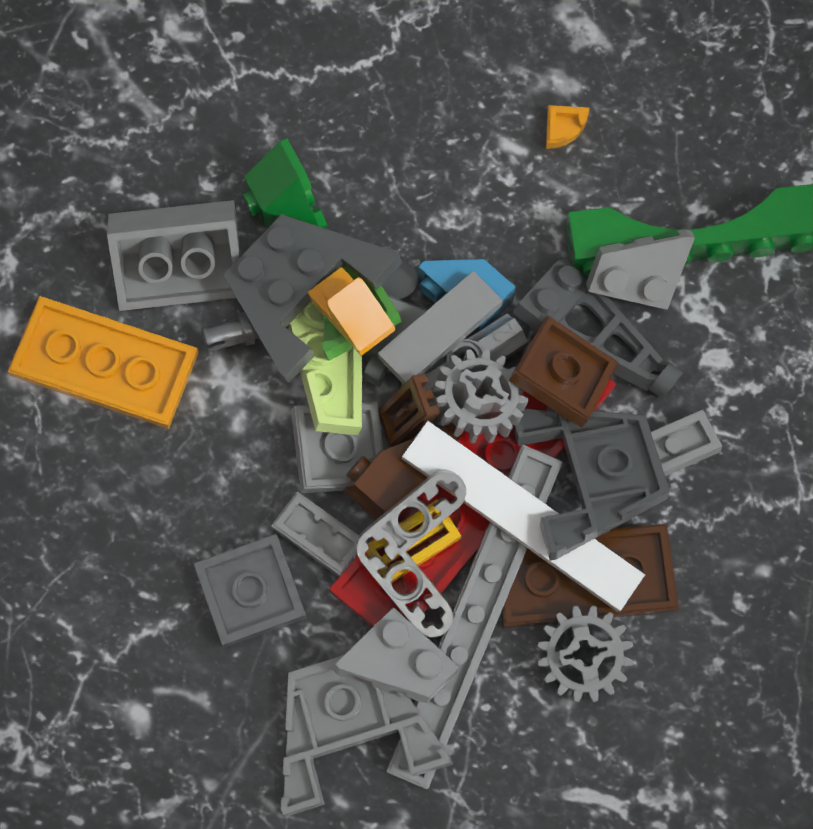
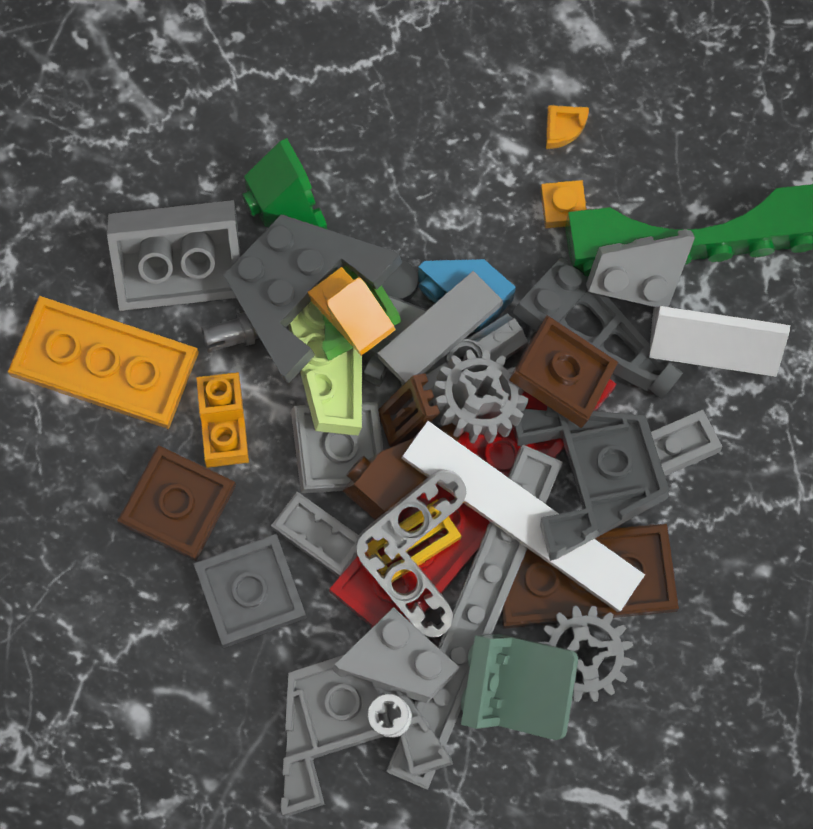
none -> reddish brown plate [117,445,236,561]
none -> light orange slope [196,372,249,468]
none -> white bush [368,694,412,738]
none -> sand green bracket [461,634,578,740]
none -> light orange plate [540,180,587,228]
none -> white slope [649,306,790,377]

